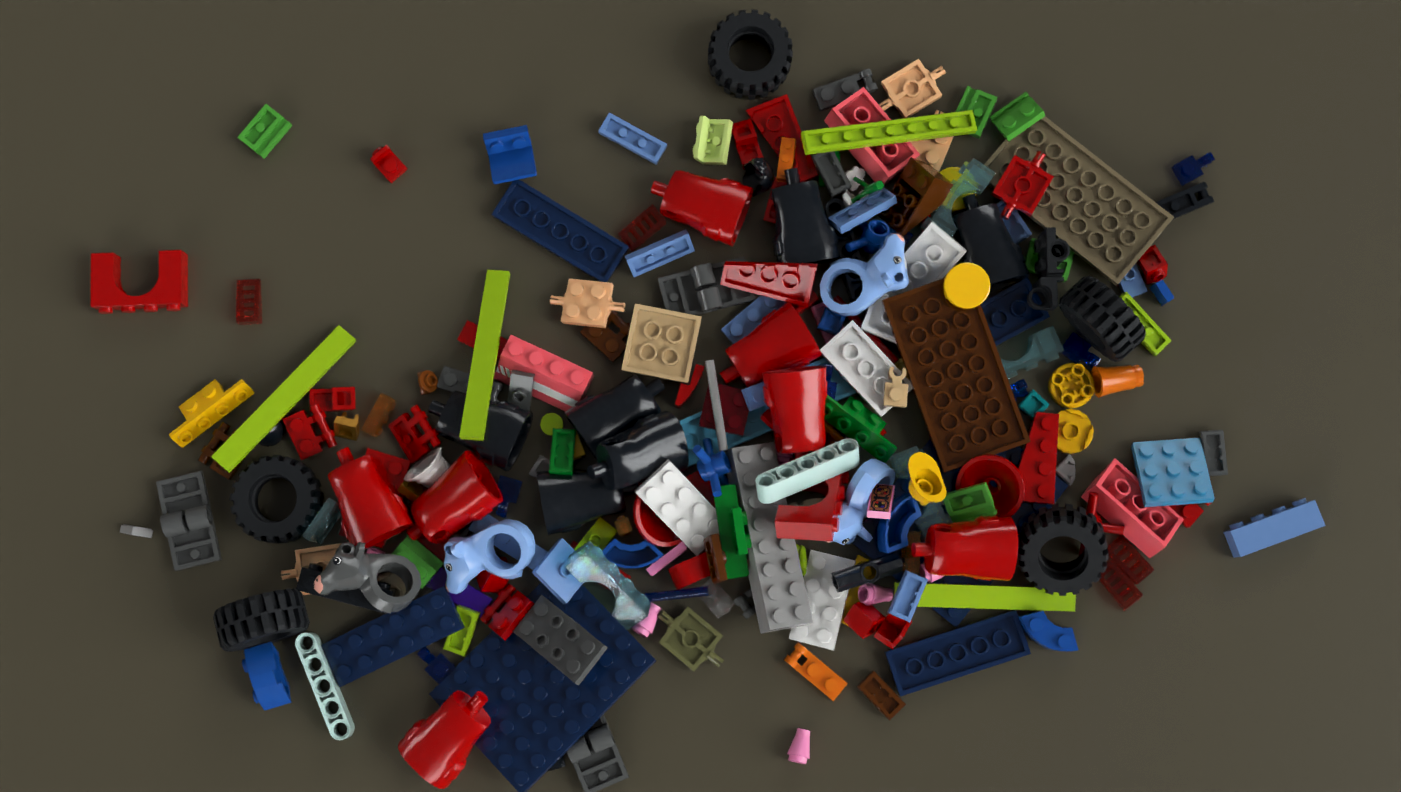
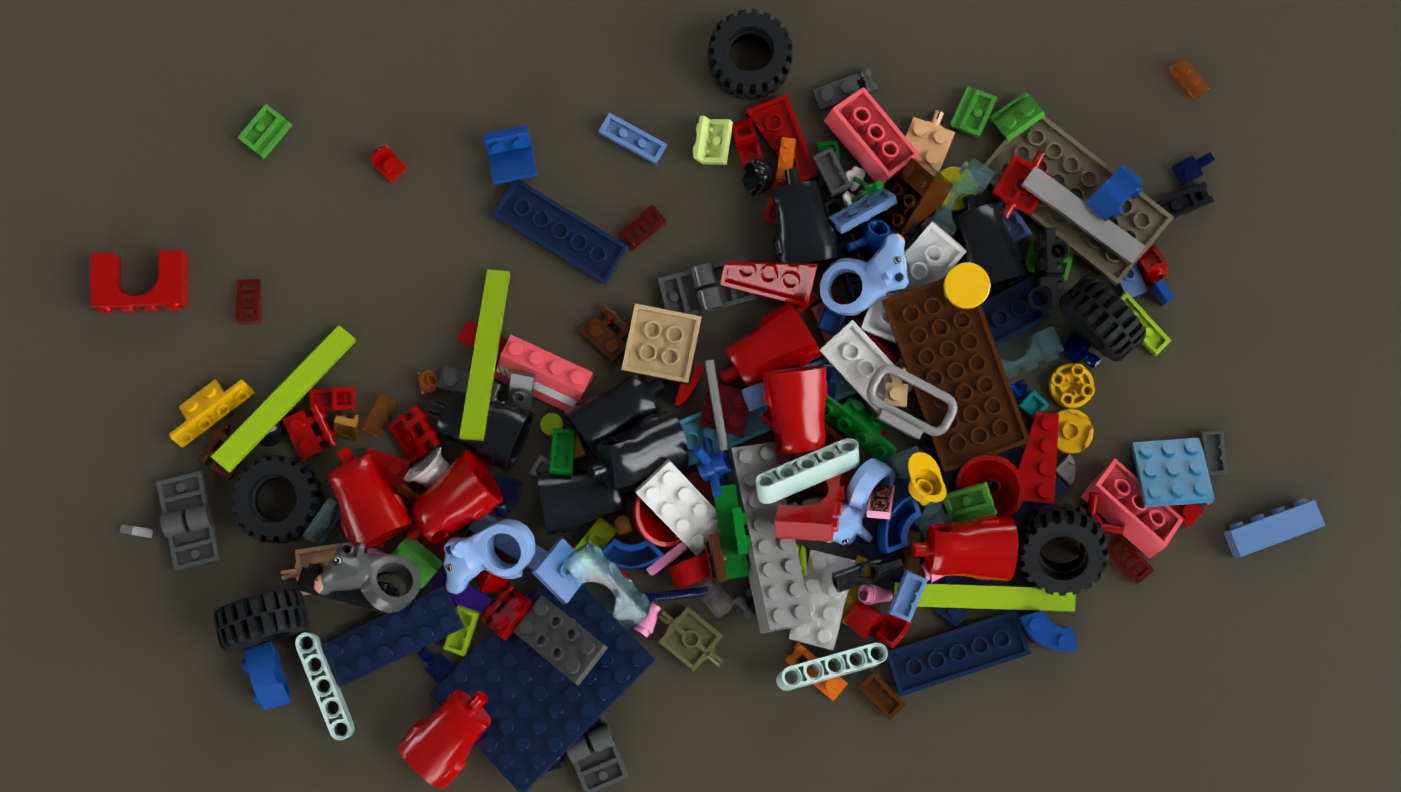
light nougat plate [550,278,625,328] -> none
medium blue plate [625,229,695,277] -> none
red torso [651,170,753,247] -> none
medium blue plate [721,296,786,344] -> none
bright pink cone [787,728,811,764] -> none
lime tile [801,110,977,155] -> none
light nougat plate [879,59,946,118] -> none
orange plant [1091,365,1144,398] -> none
clear red slope [1099,560,1143,612] -> none
none -> light aqua beam [776,643,888,691]
none -> light grey bar [867,364,958,439]
none -> light grey tile [1021,166,1145,265]
none -> blue brick [1086,164,1145,221]
none -> clear orange piece [1169,56,1210,100]

